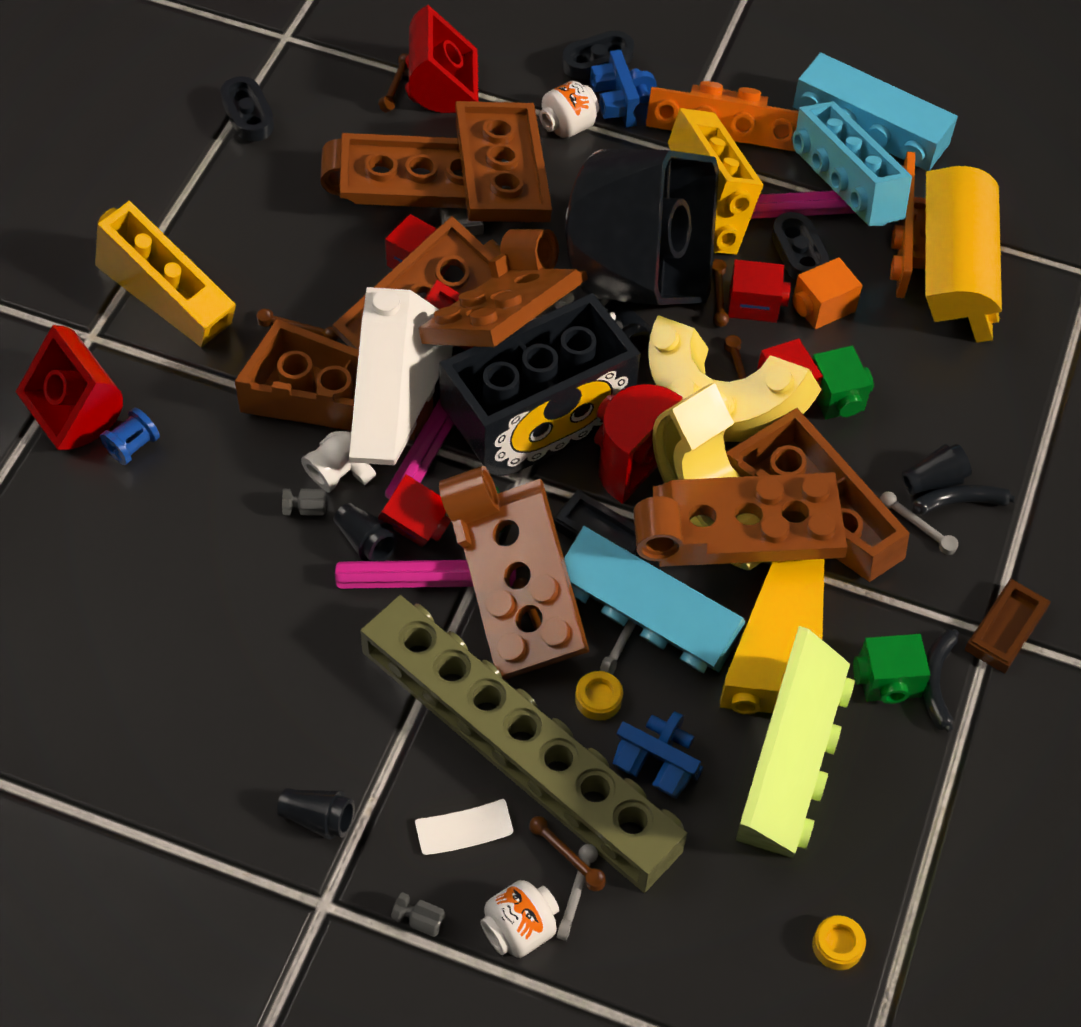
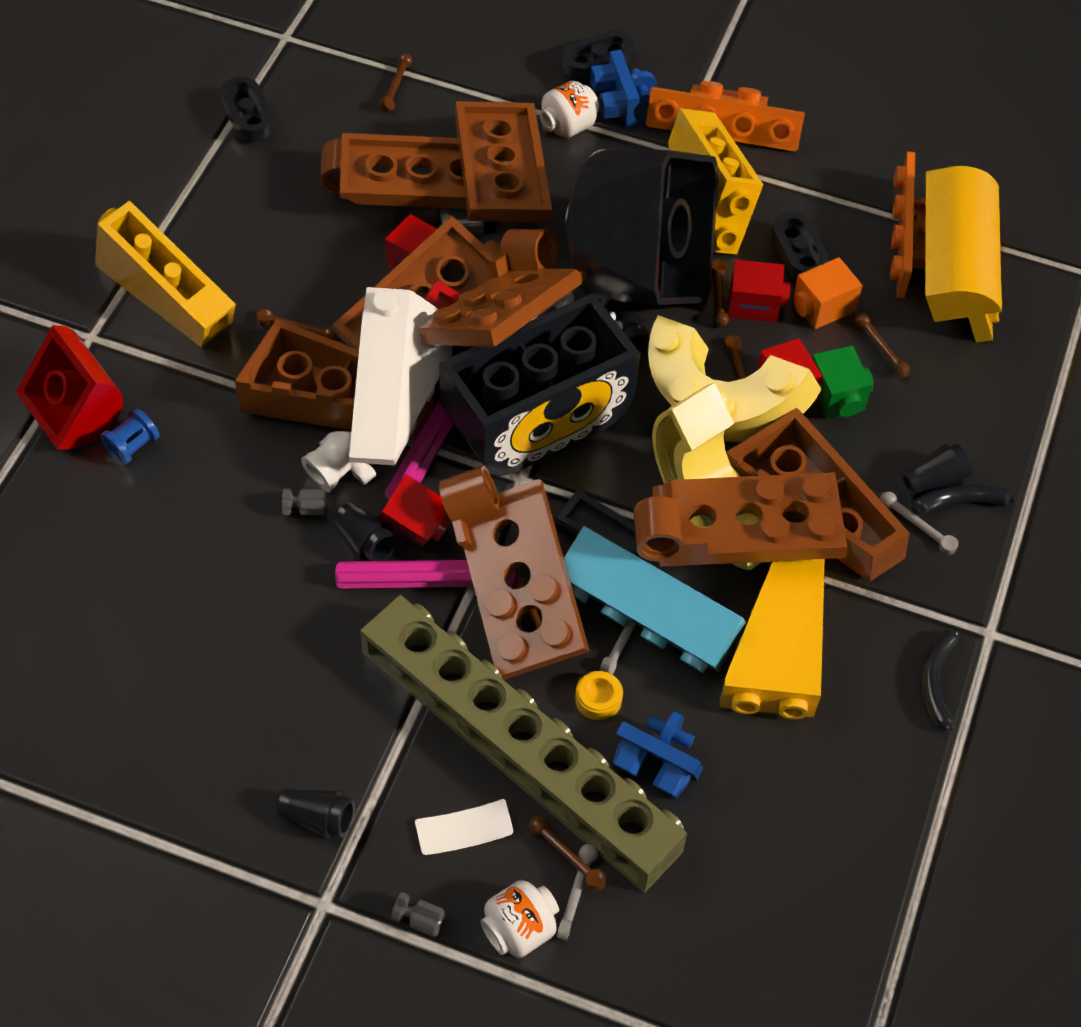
red brick [405,5,479,113] -> none
red brick [594,384,683,504] -> none
yellowish green slope [736,626,855,858] -> none
dark pink axle [751,191,856,219] -> none
medium azure brick [792,101,912,226] -> none
medium azure brick [793,52,958,171] -> none
yellow tile [812,915,866,970] -> none
green brick [853,634,931,704] -> none
reddish brown tile [965,578,1051,674] -> none
none -> reddish brown hinge [855,313,910,379]

